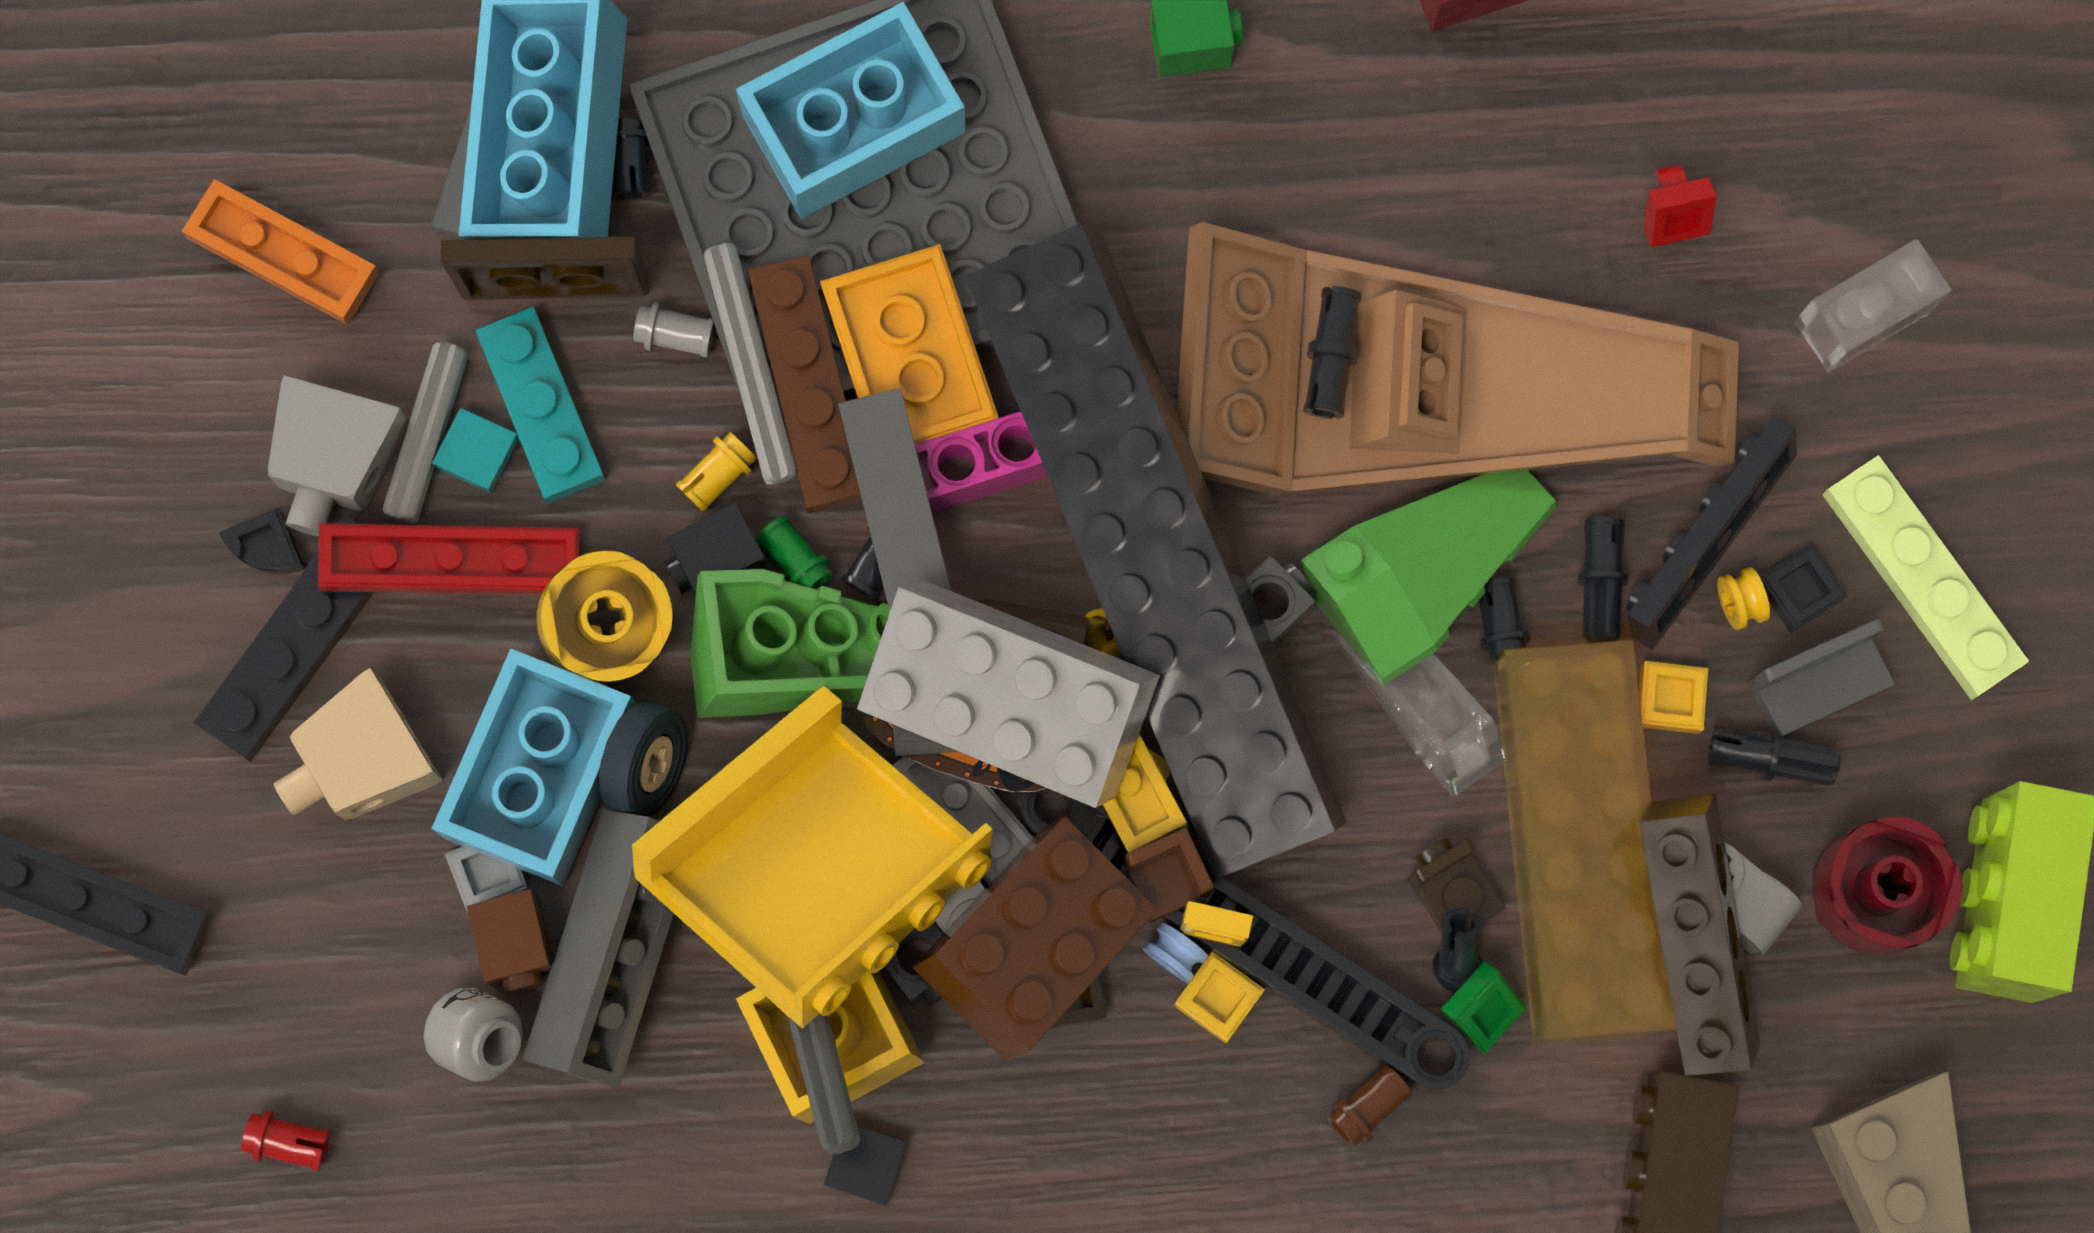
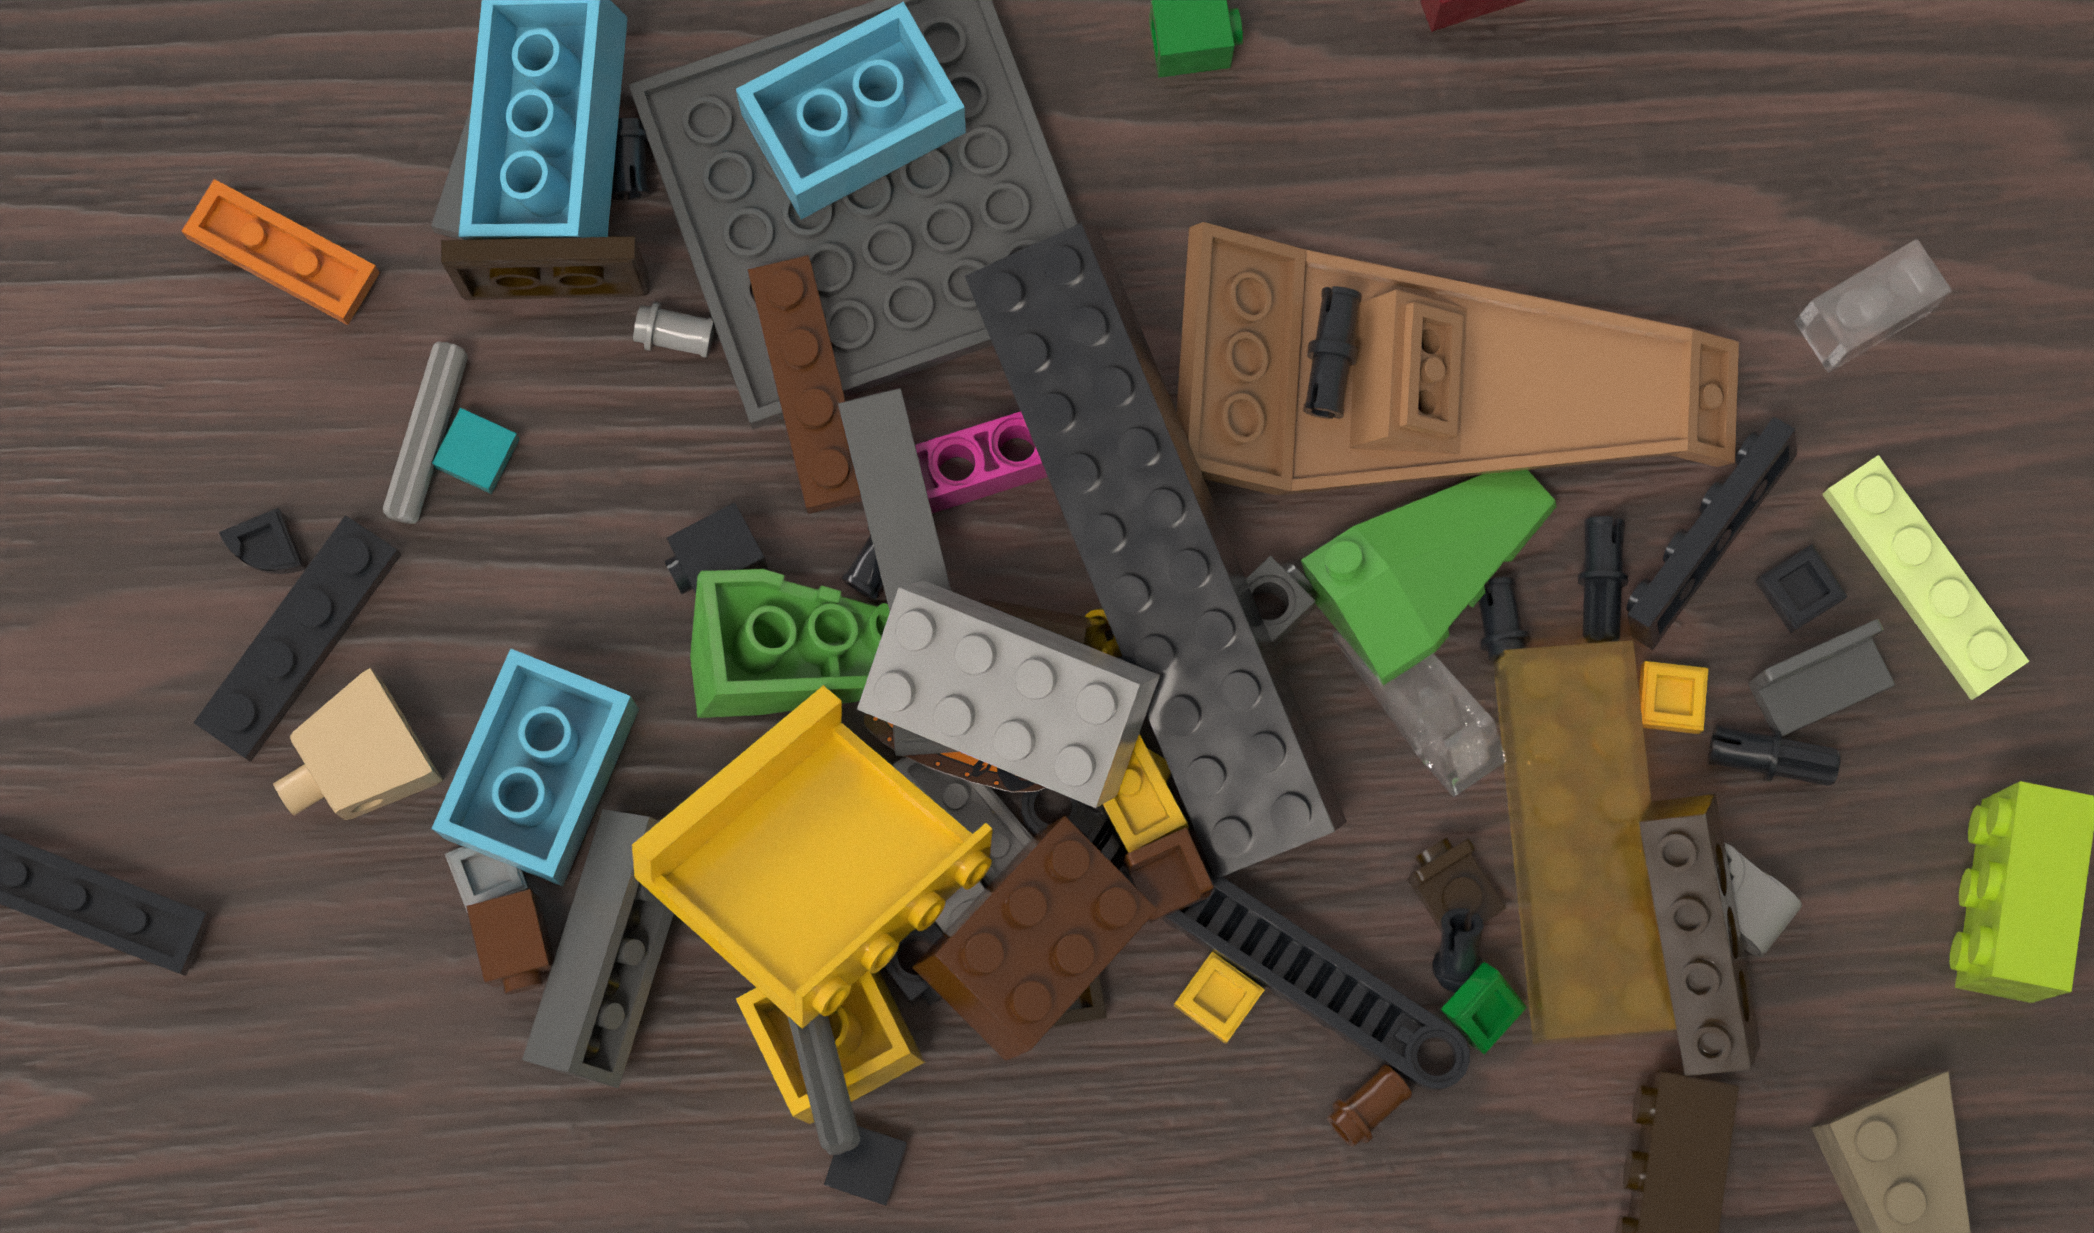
red pin [241,1110,331,1172] -> none
light grey torso [268,375,409,536] -> none
red tile [318,523,579,594] -> none
light grey head [423,988,523,1082] -> none
teal plate [475,307,606,505] -> none
yellow brick [537,551,672,684] -> none
black bush [599,701,688,817] -> none
yellow pin [675,432,757,513] -> none
light grey axle [703,243,797,485] -> none
green pin [756,516,834,590] -> none
light orange tile [820,244,999,445] -> none
light blue bush [1142,922,1208,983] -> none
yellow tile [1180,901,1253,947] -> none
red tile [1643,164,1717,248] -> none
yellow bush [1717,567,1770,631] -> none
dark red brick [1813,817,1963,955] -> none

